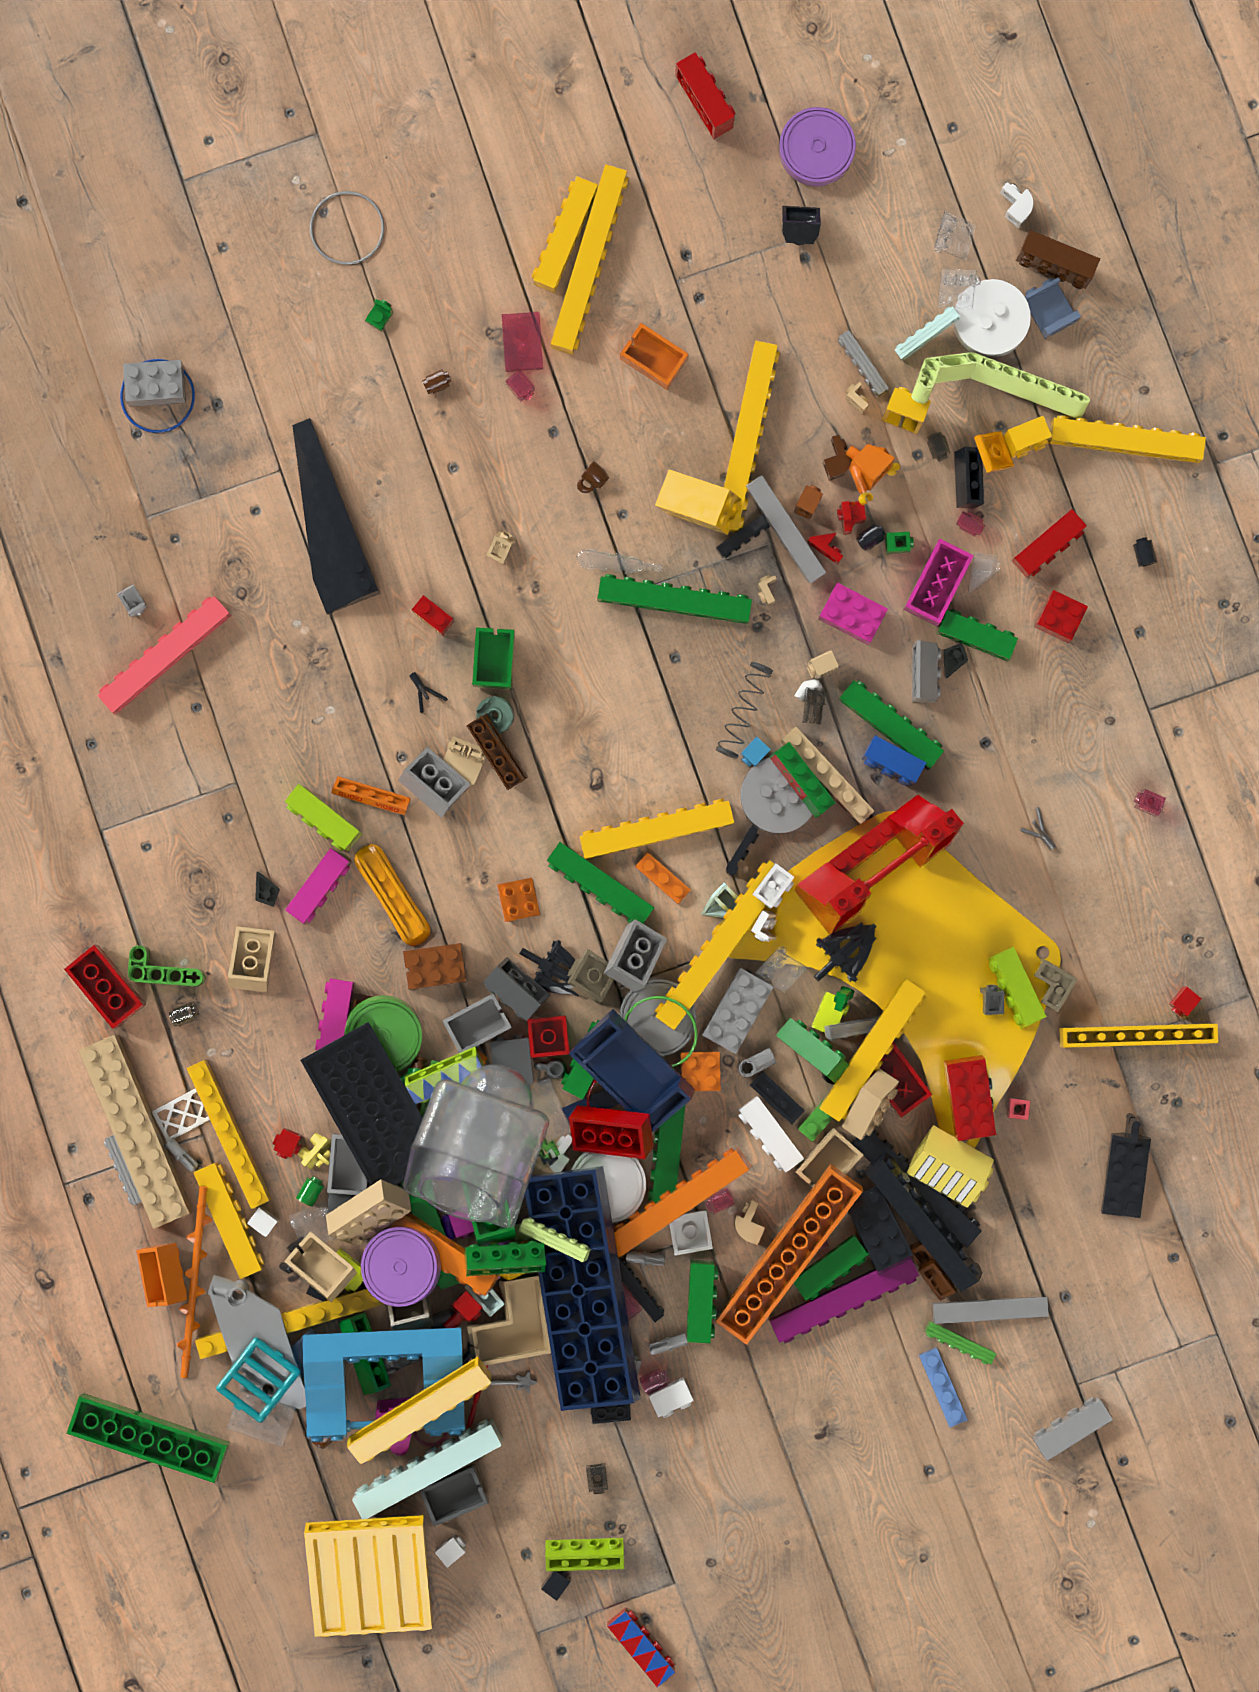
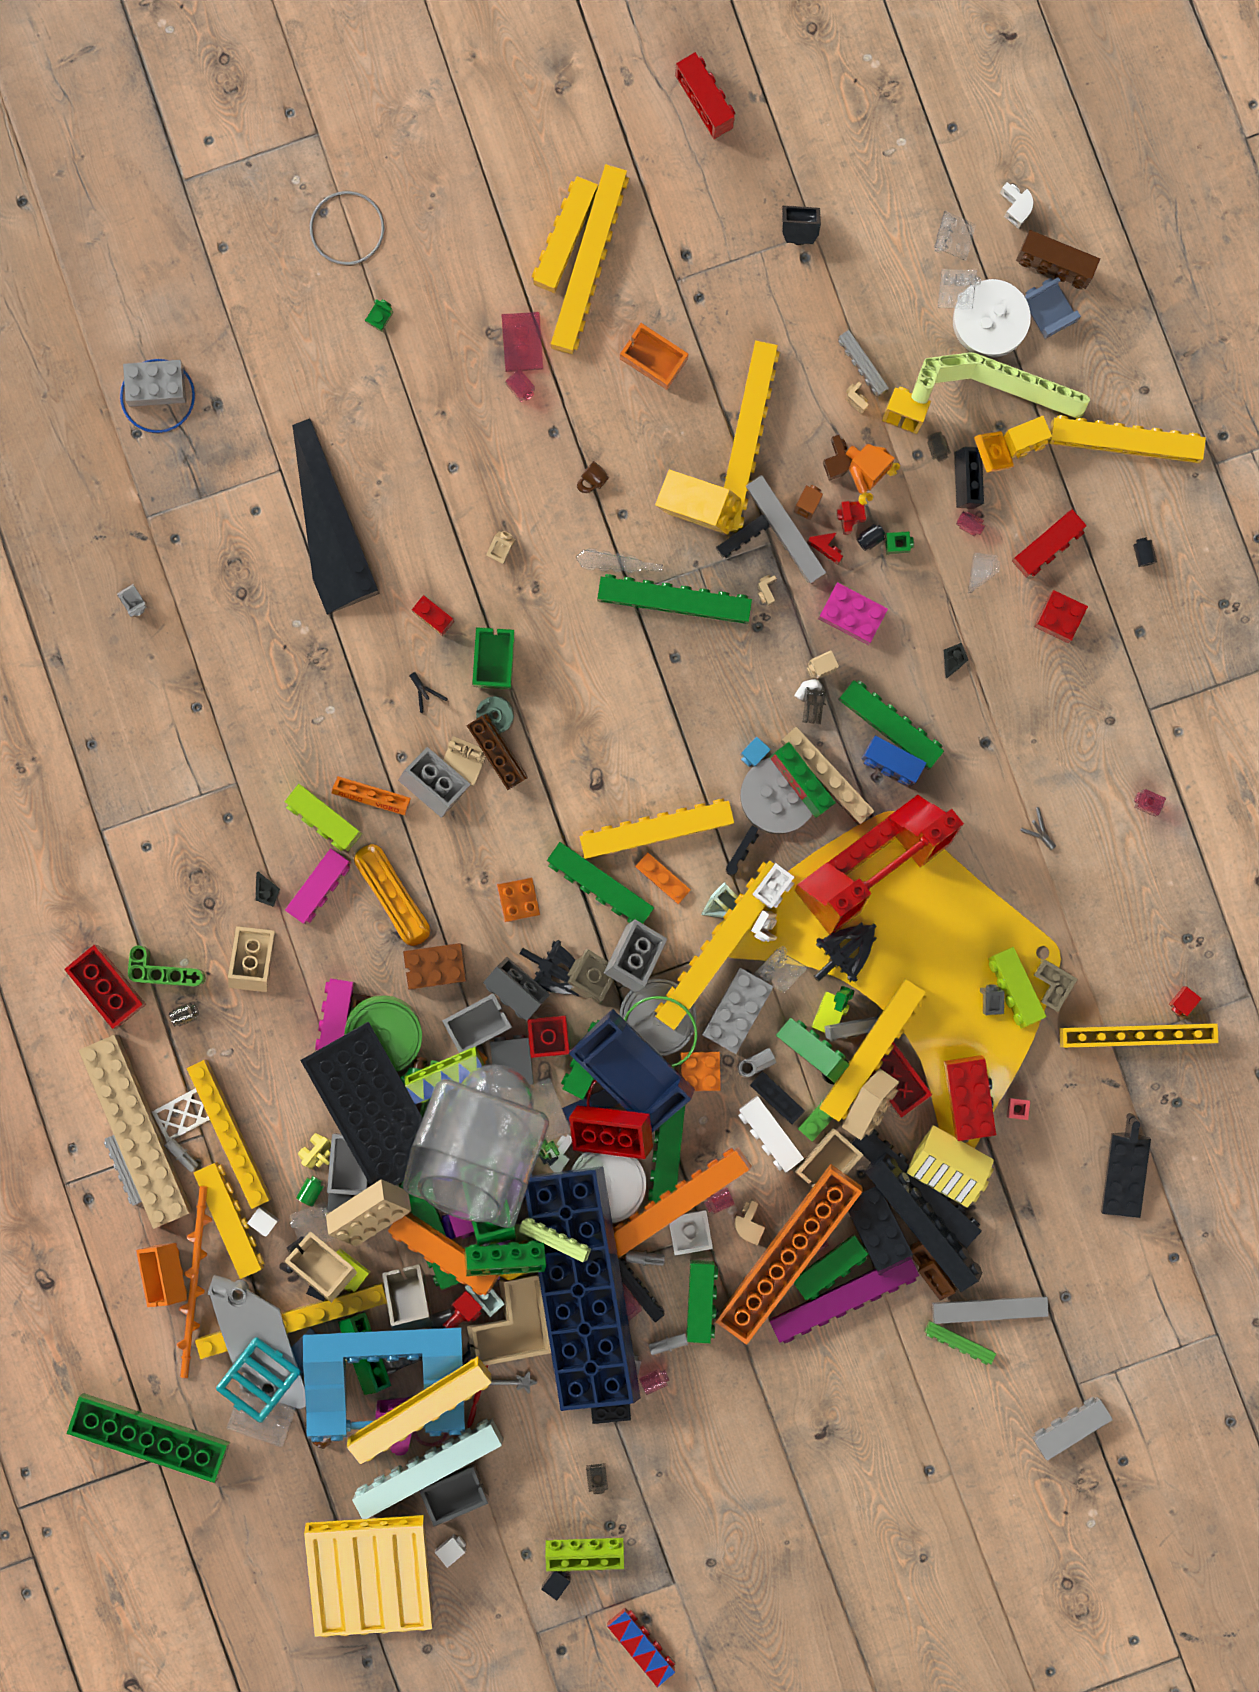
coral brick [97,596,232,715] -> none
red brick [272,1128,302,1159] -> none
medium lavender brick [361,1227,441,1307] -> none
reddish brown brick [422,369,452,394] -> none
dark grey piece [534,1058,567,1079] -> none
white brick [648,1377,694,1418] -> none
dark grey piece [716,662,773,759] -> none
medium lavender brick [779,107,856,186] -> none
light aqua piece [895,306,961,361] -> none
dark pink brick [903,538,974,626] -> none
light grey slope [912,640,941,703] -> none
medium blue plate [919,1347,967,1427] -> none
green brick [937,609,1018,662] -> none

